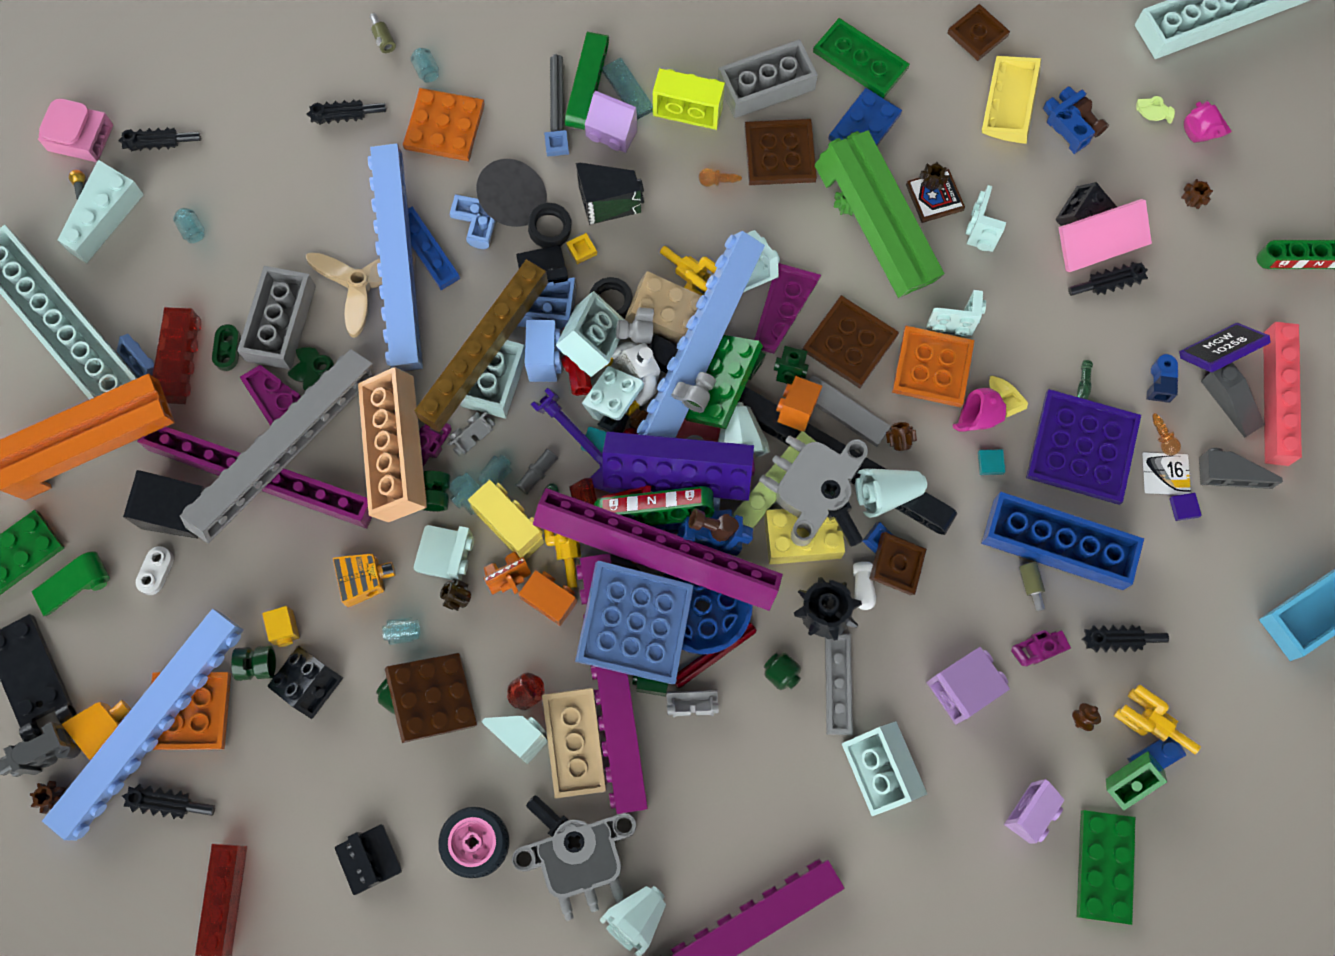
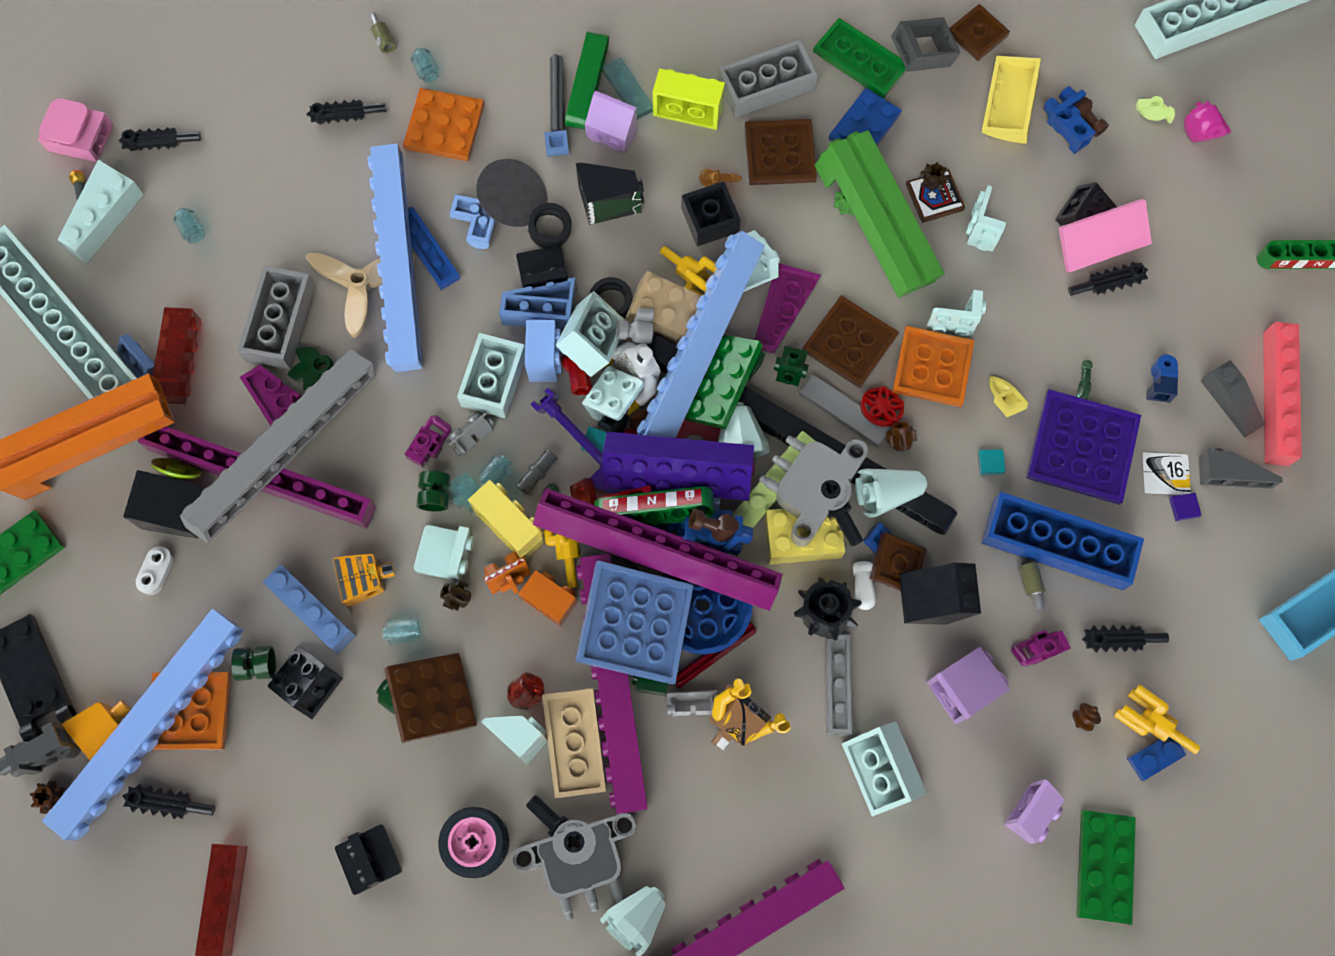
green door [31,551,110,616] -> none
dark green plate [212,324,241,371] -> none
yellow brick [262,606,300,647] -> none
light nougat brick [358,367,427,522] -> none
pearl gold brick [414,259,548,432] -> none
yellow plate [566,233,597,265] -> none
light grey piece [671,372,716,413] -> none
dark green head [764,653,801,690] -> none
orange brick [776,376,822,432] -> none
dark pink helmet [953,388,1006,432] -> none
green brick [1106,751,1167,810] -> none
clear orange bar [1152,413,1181,456] -> none
tile [1179,323,1271,373] -> none
reddish brown gear [1181,179,1213,209] -> none
none -> lime dish [150,458,201,481]
none -> medium blue brick [263,564,356,654]
none -> black brick [681,181,741,247]
none -> torso [710,679,791,751]
none -> red wheel [860,386,904,427]
none -> dark grey window [891,17,961,72]
none -> black slope [899,562,981,625]

